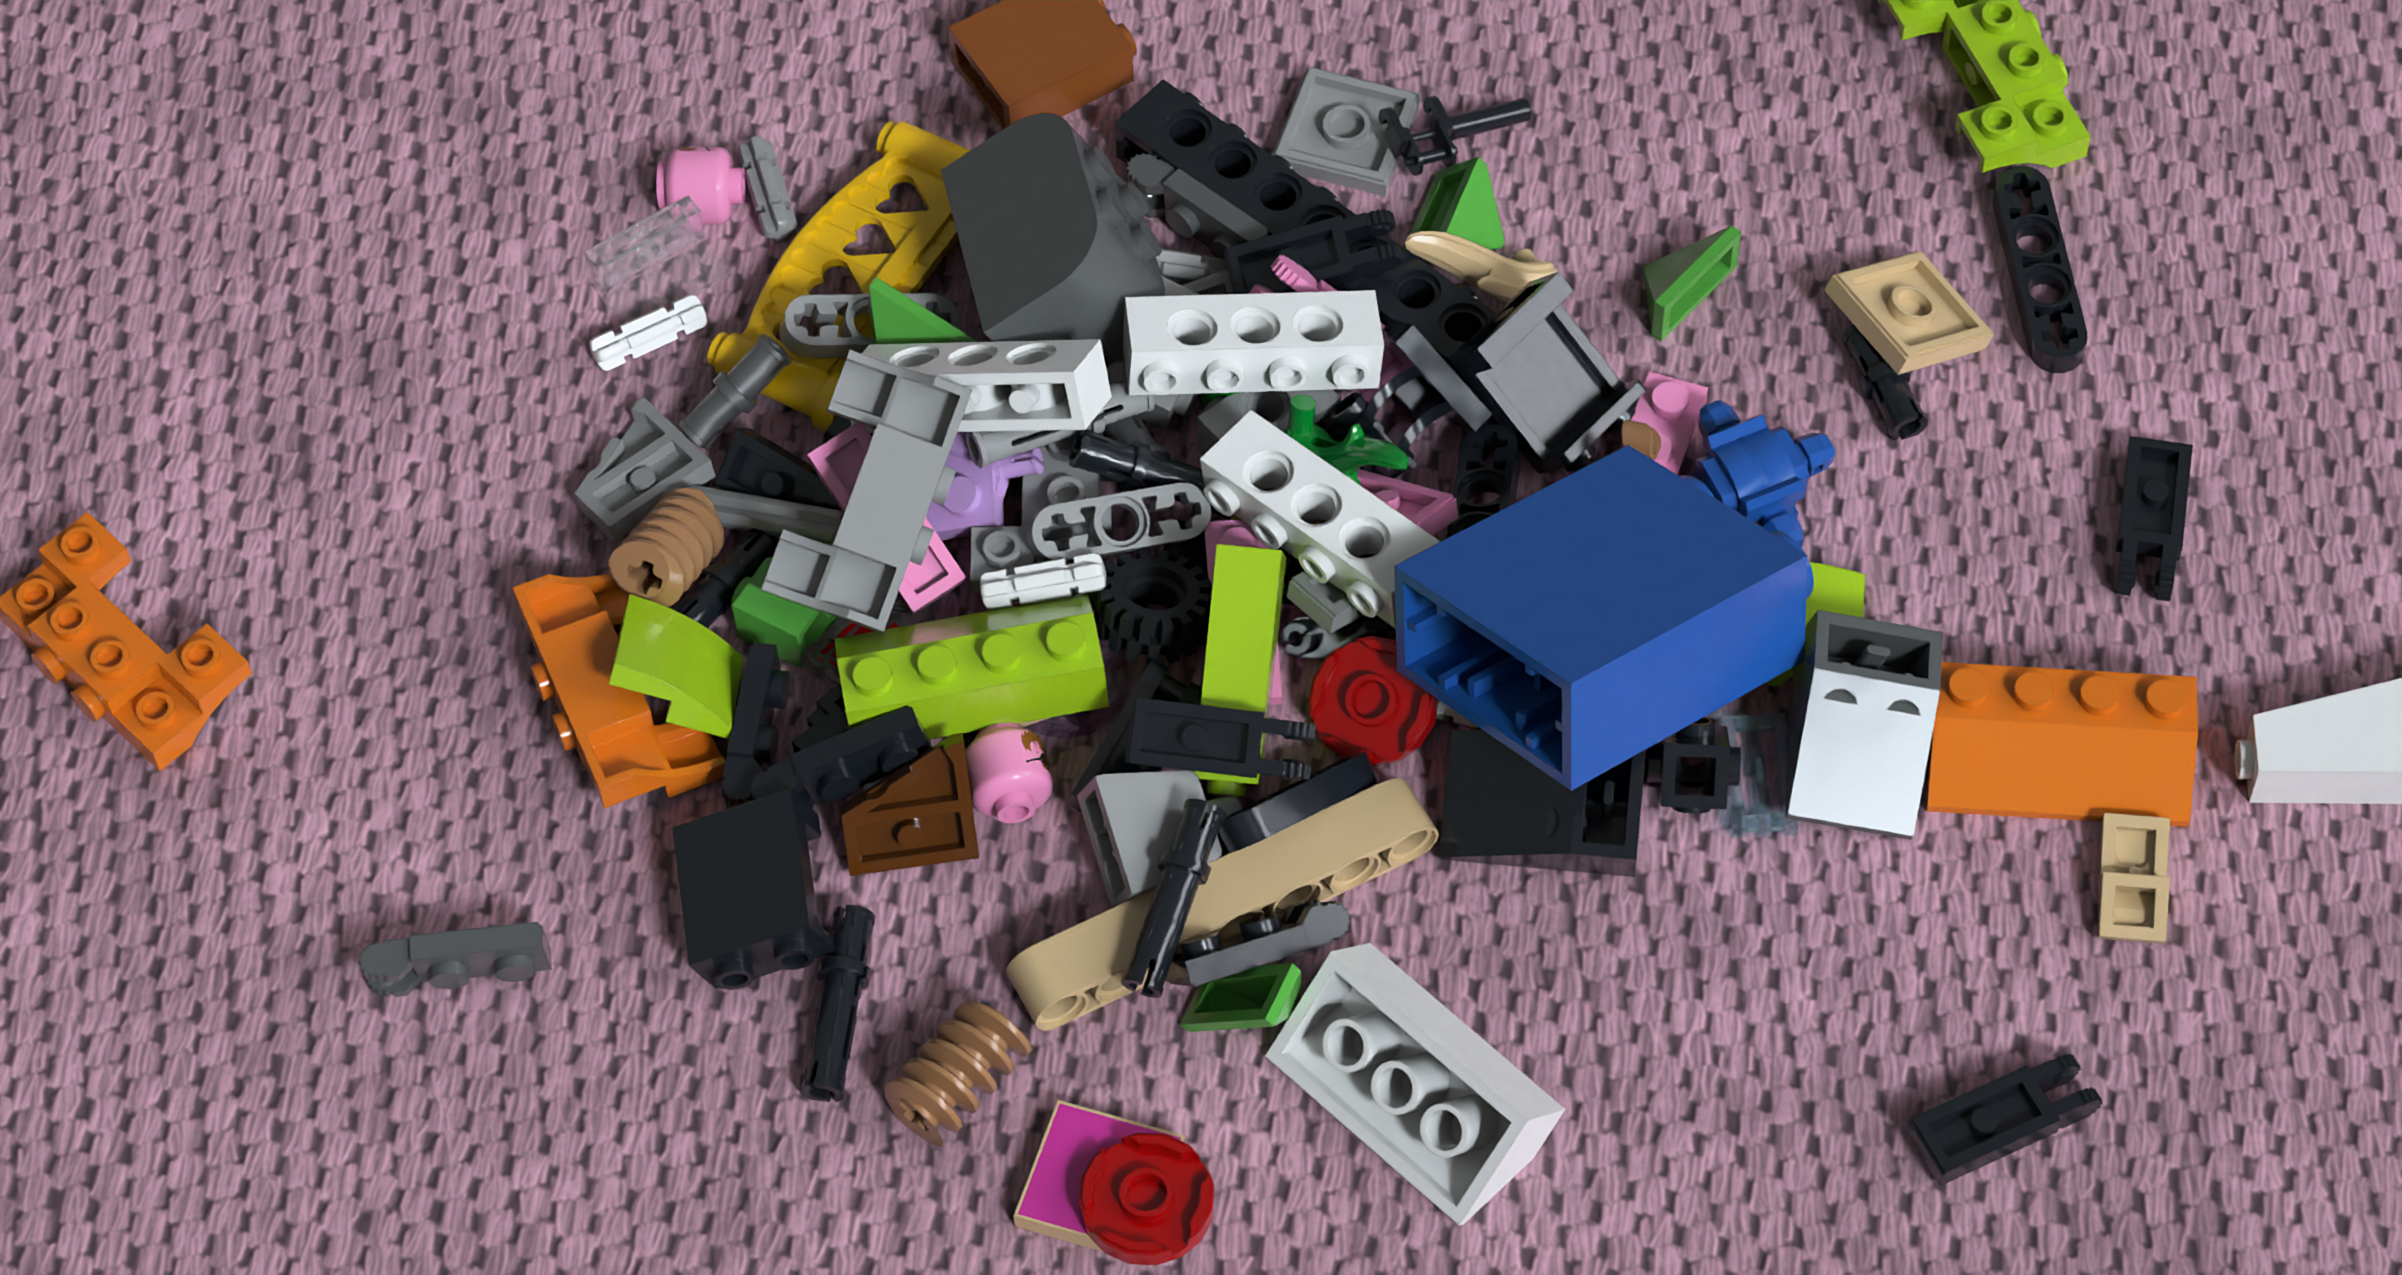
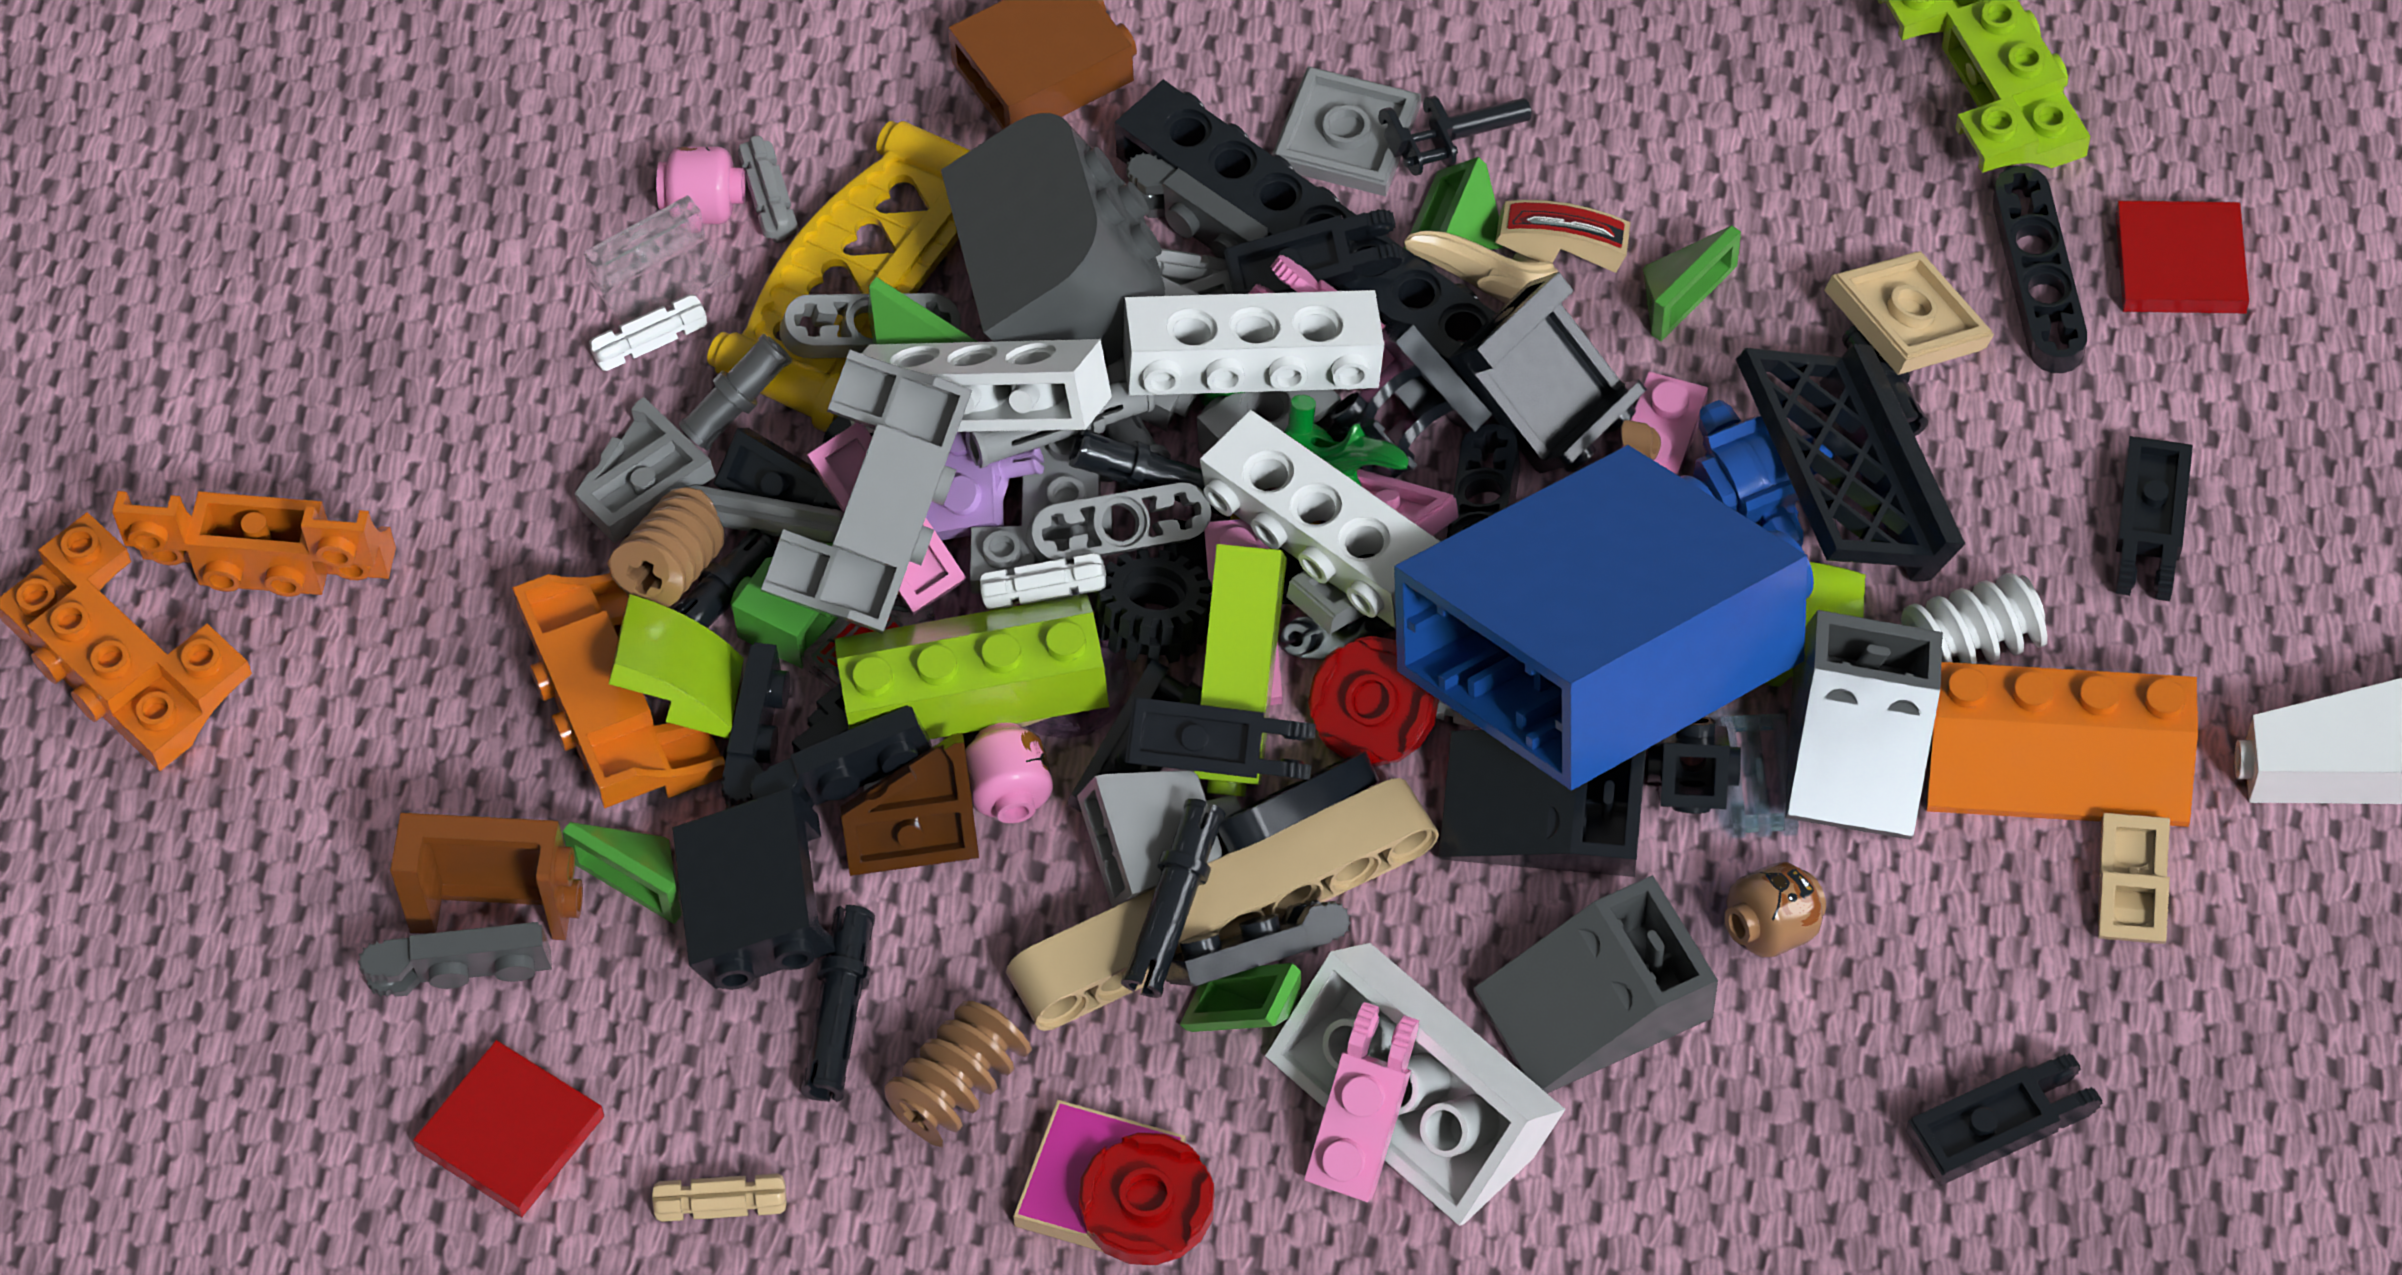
none -> orange bracket [112,491,396,597]
none -> dark orange panel [390,813,583,940]
none -> red tile [413,1040,604,1218]
none -> bright green slope [562,822,682,924]
none -> tan axle [652,1173,787,1222]
none -> bright pink hinge [1304,1002,1419,1202]
none -> dark grey slope [1474,875,1718,1094]
none -> slope [1495,200,1631,273]
none -> medium nougat head [1724,862,1826,958]
none -> black fence [1735,344,1965,582]
none -> white piece [1901,573,2047,664]
none -> red tile [2115,201,2249,314]

